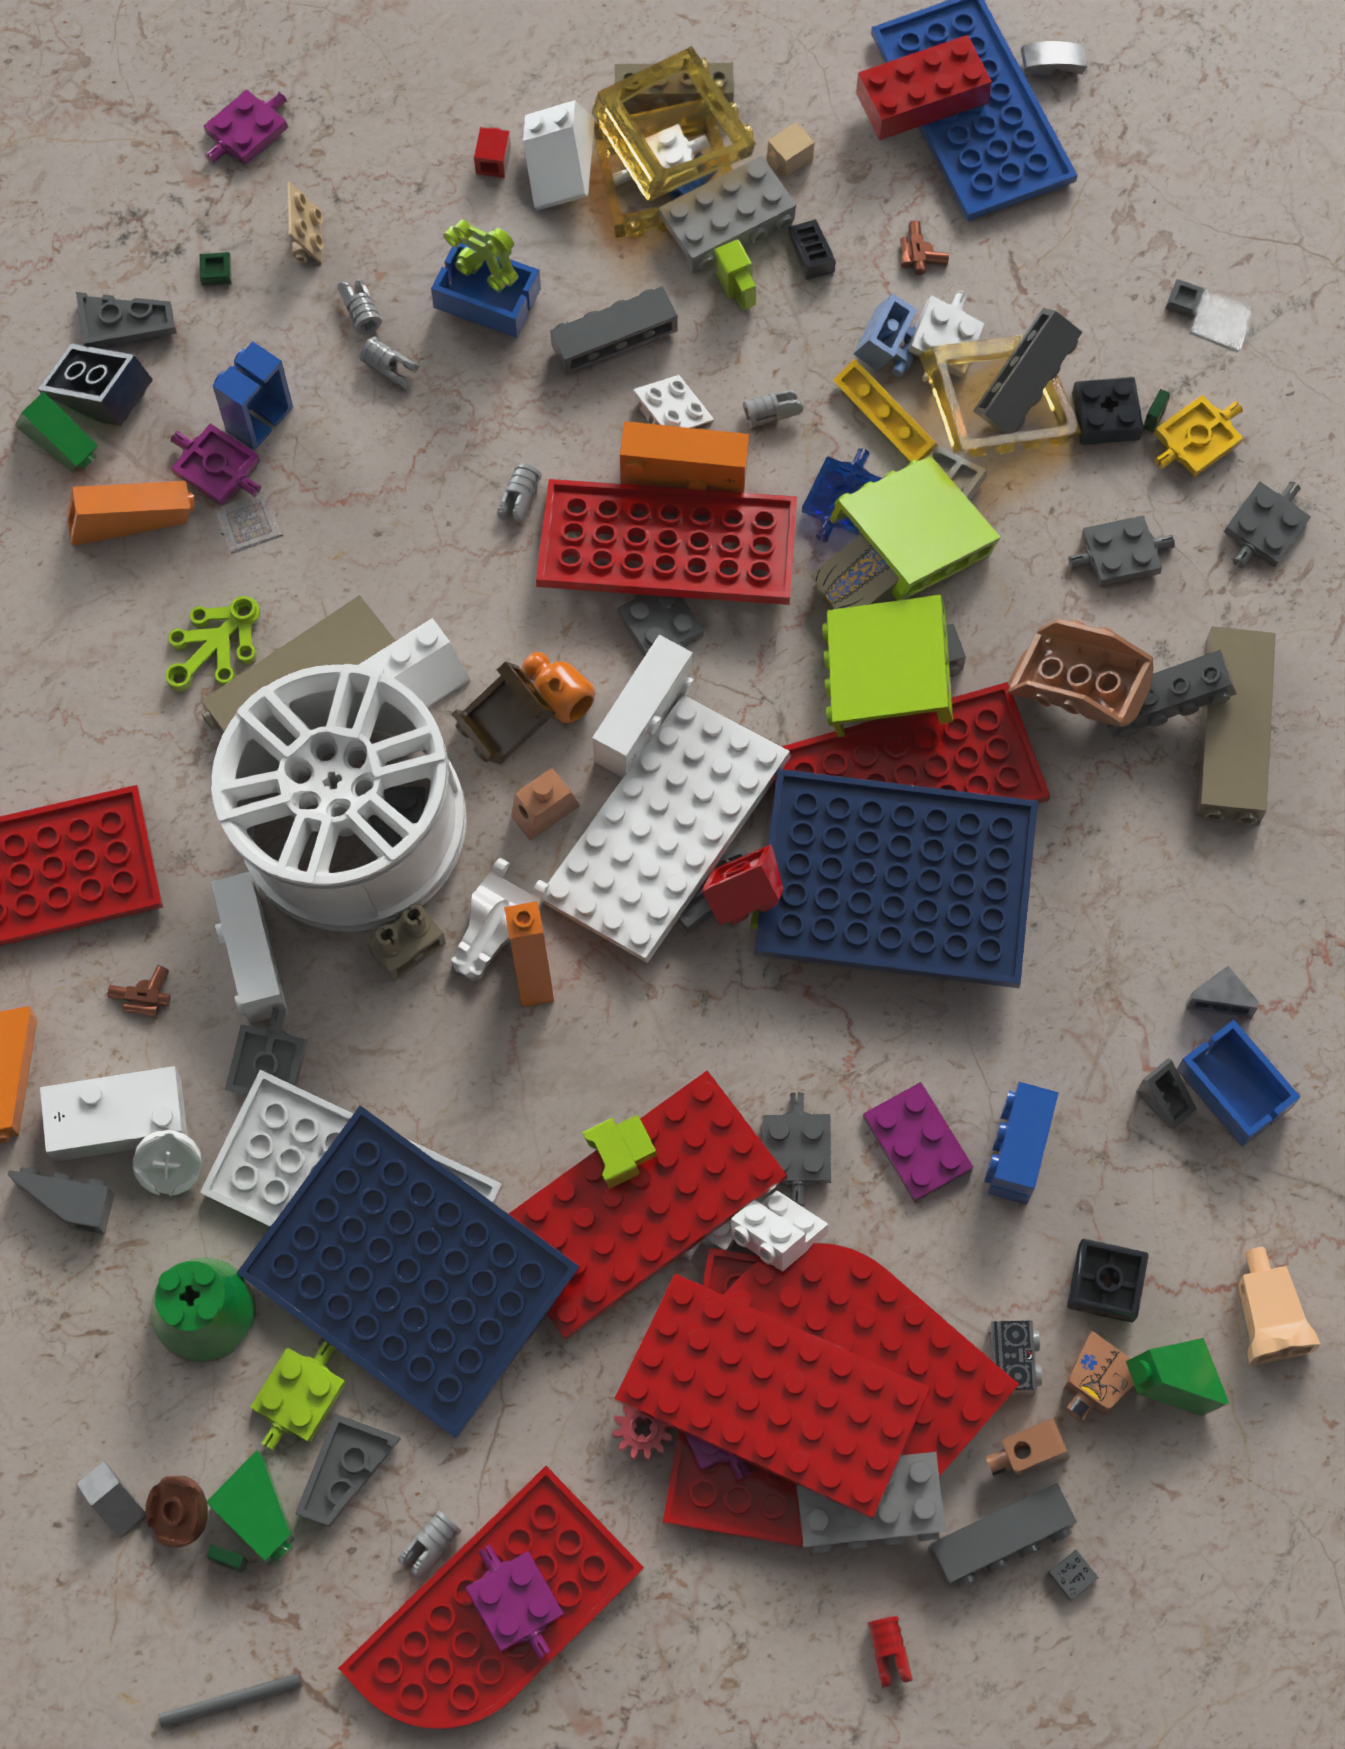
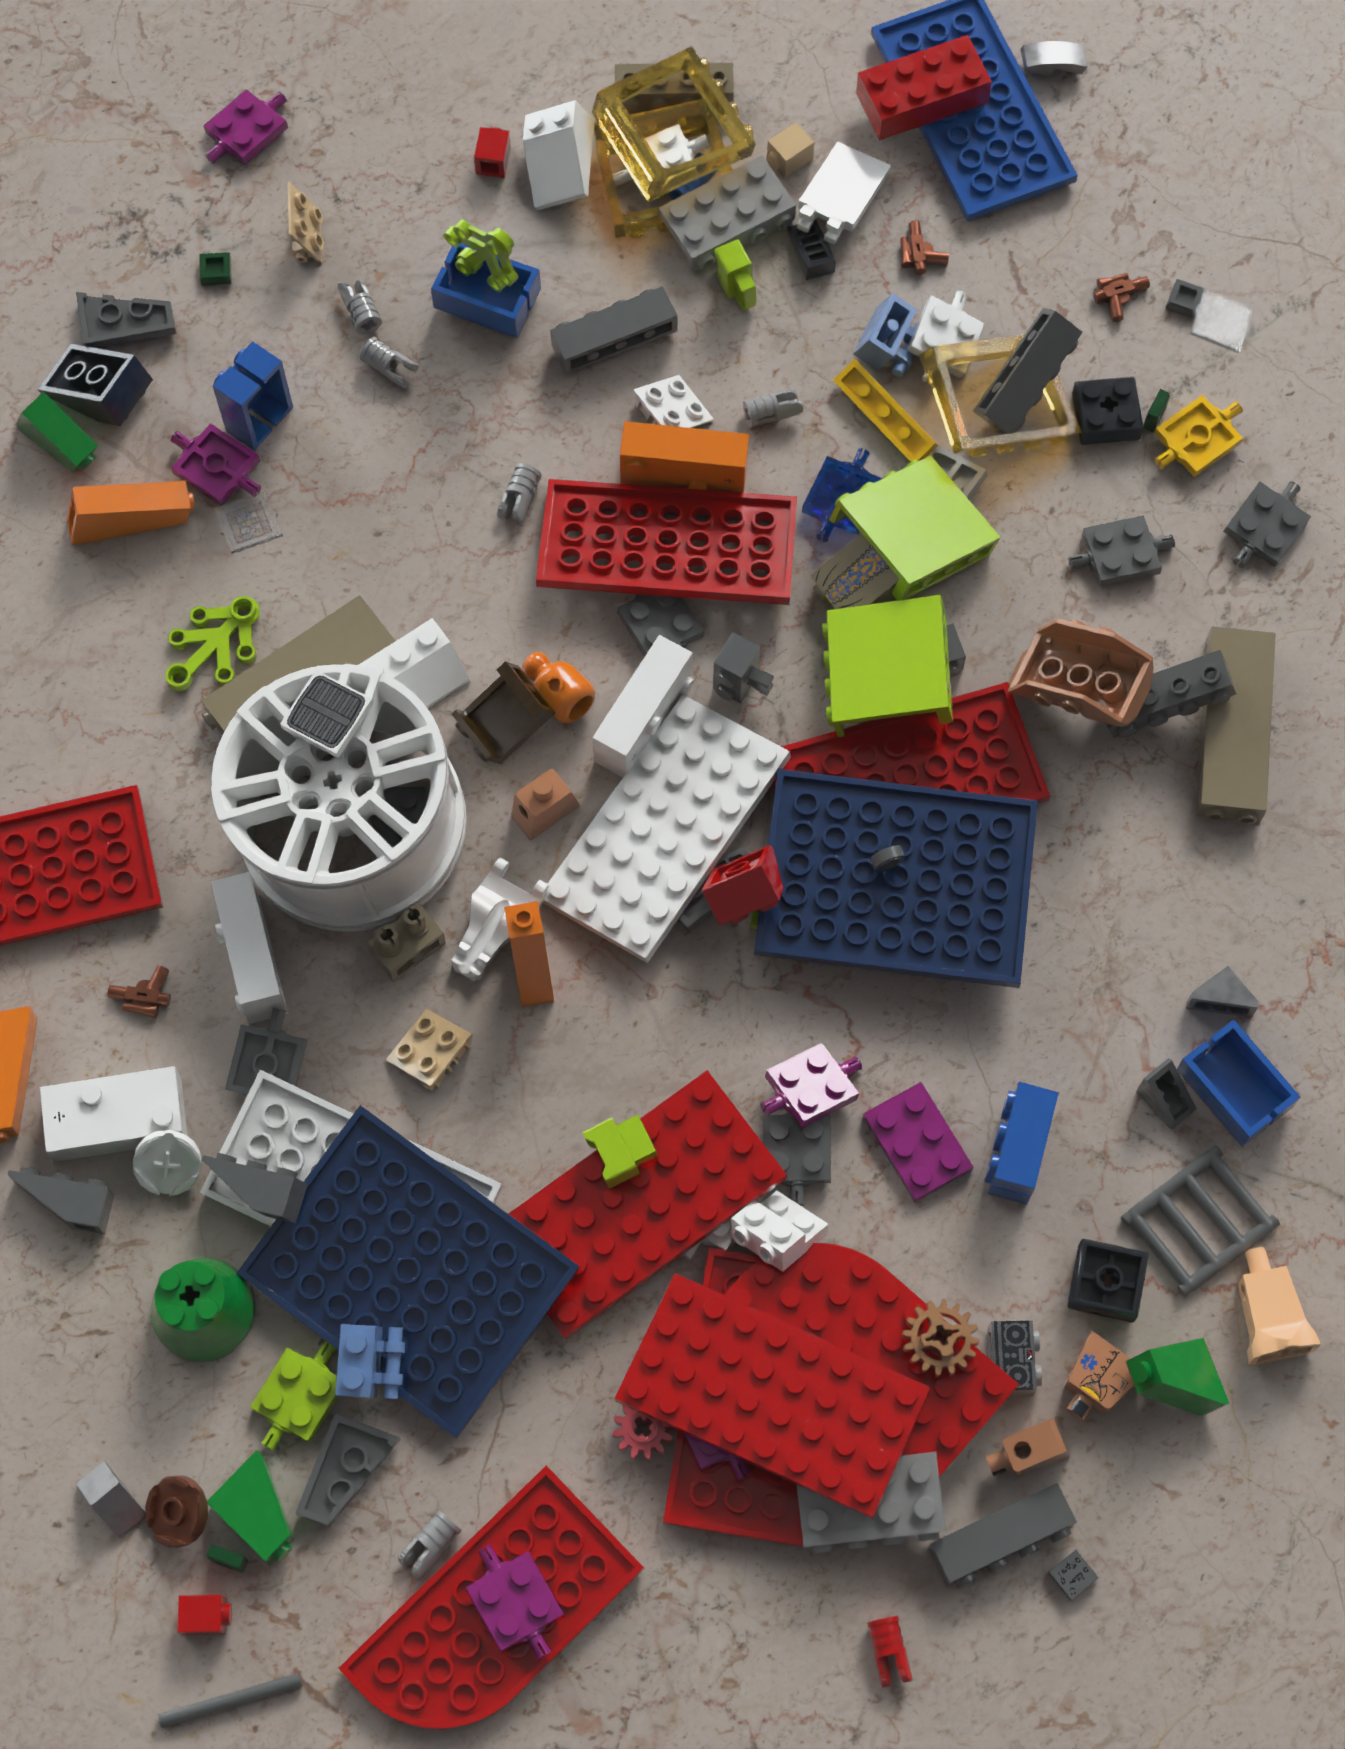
none -> red brick [177,1594,232,1636]
none -> dark grey slope [202,1153,308,1224]
none -> tile [280,670,374,758]
none -> medium blue brick [335,1324,405,1399]
none -> tan hinge [386,1009,473,1092]
none -> dark grey brick [713,632,774,704]
none -> plate [760,1043,862,1128]
none -> white tile [797,142,891,245]
none -> dark grey tile [870,845,905,871]
none -> medium nougat gear [902,1299,979,1378]
none -> copper piece [1093,272,1150,322]
none -> dark grey bar [1121,1146,1280,1297]

